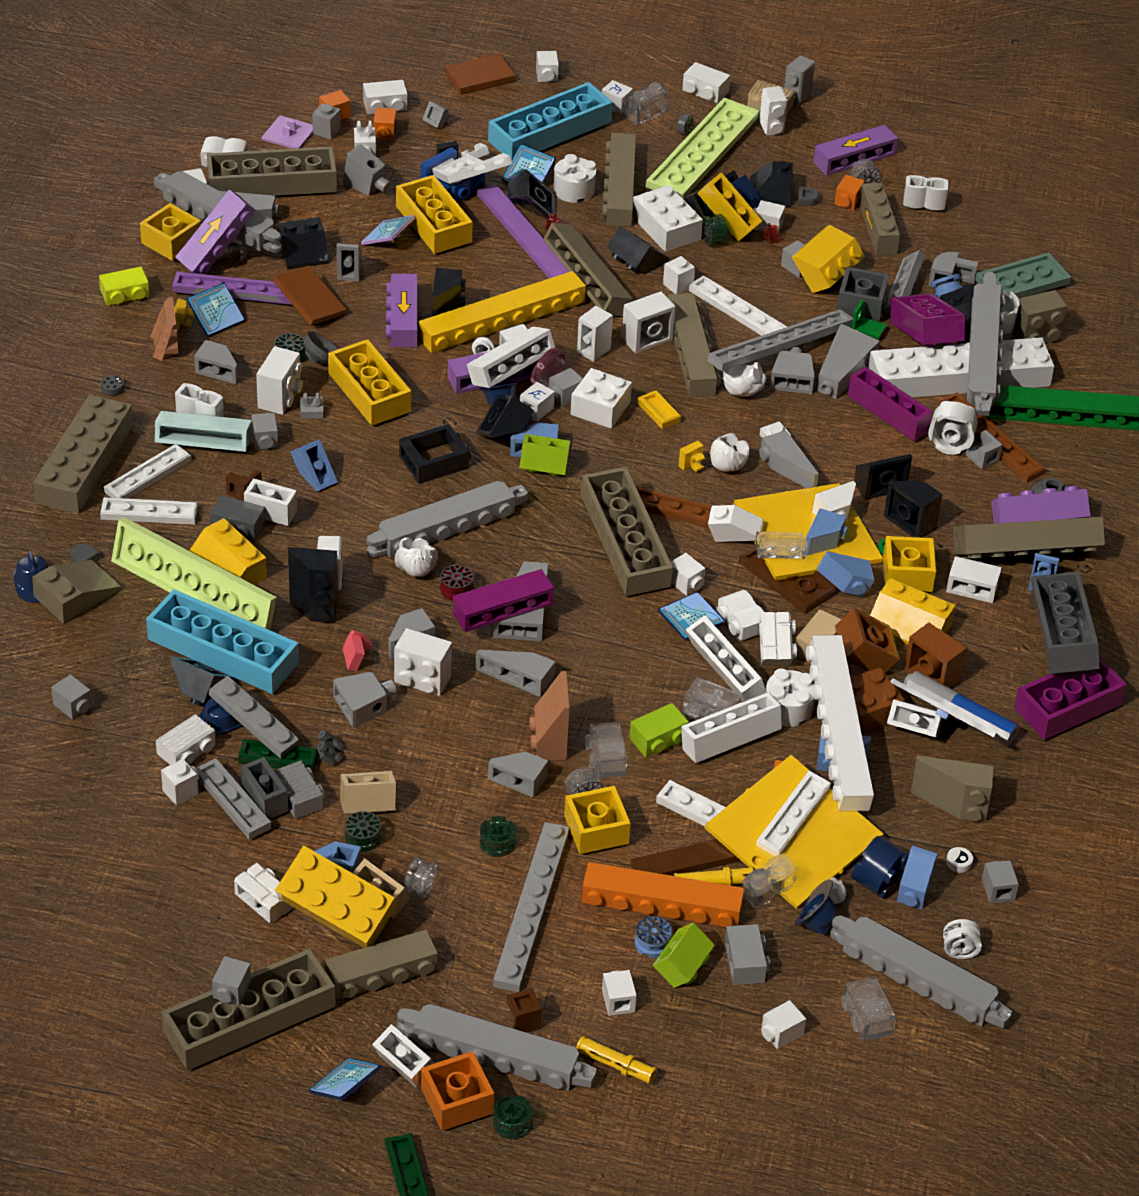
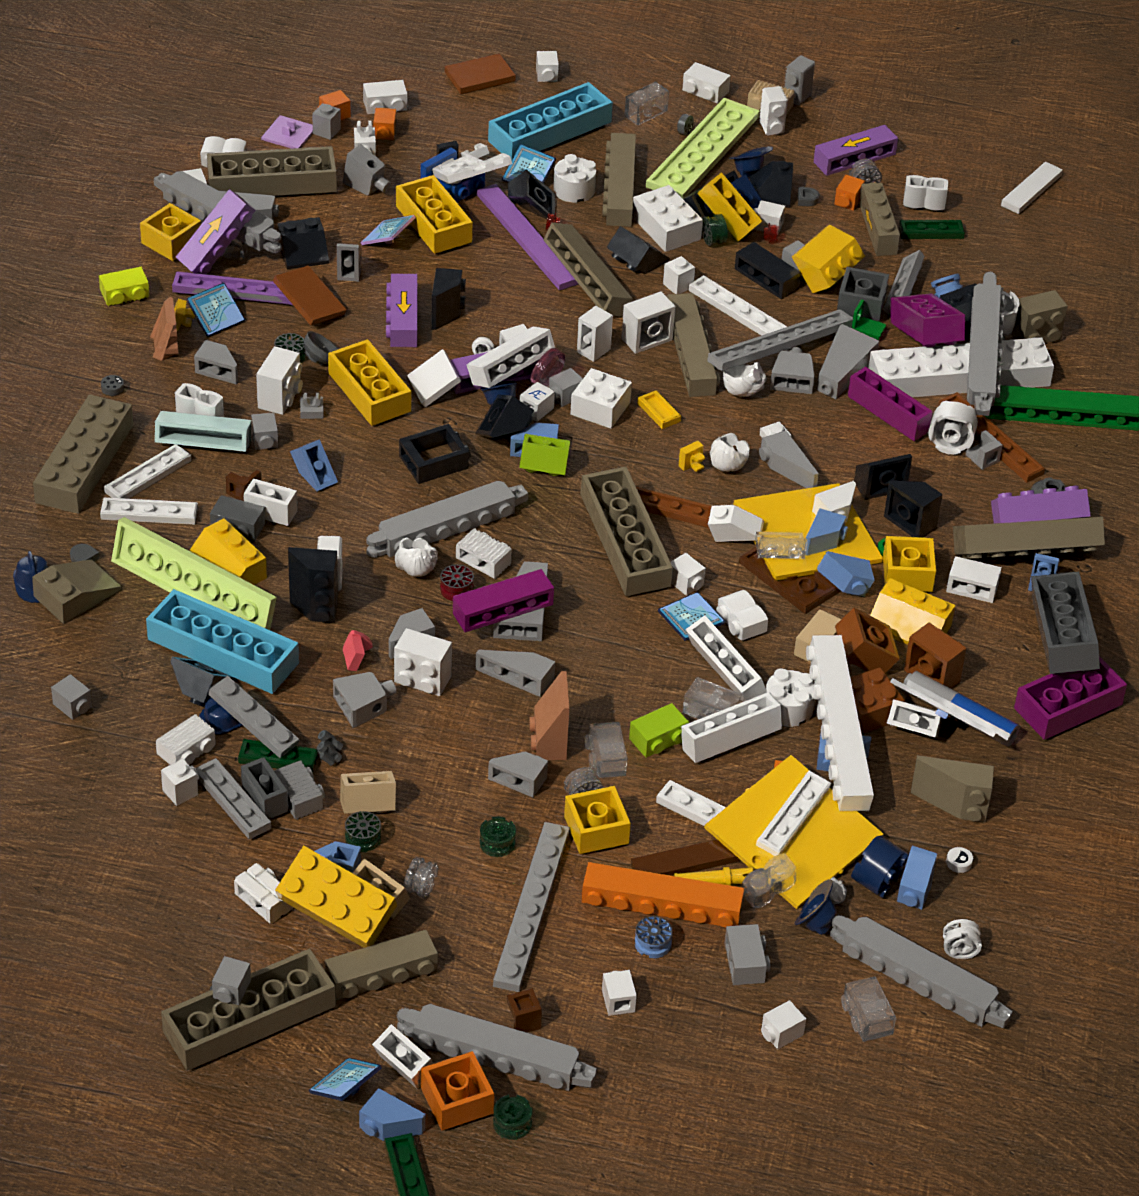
yellow brick [419,271,586,353] -> none
light grey tile [422,101,450,128] -> none
yellow pin [576,1036,657,1085] -> none
white brick [601,80,634,115] -> none
lime brick [653,922,714,988] -> none
white brick [759,612,797,666] -> none
light grey brick [929,252,978,286] -> none
sand green plate [975,252,1071,298] -> none
light grey brick [982,860,1019,904] -> none
none -> medium blue slope [359,1088,425,1141]
none -> white tile [407,349,461,407]
none -> white brick [456,528,512,579]
none -> dark blue piece [729,147,773,177]
none -> black brick [735,242,801,300]
none -> dark green tile [899,220,965,239]
none -> white tile [1001,162,1063,214]

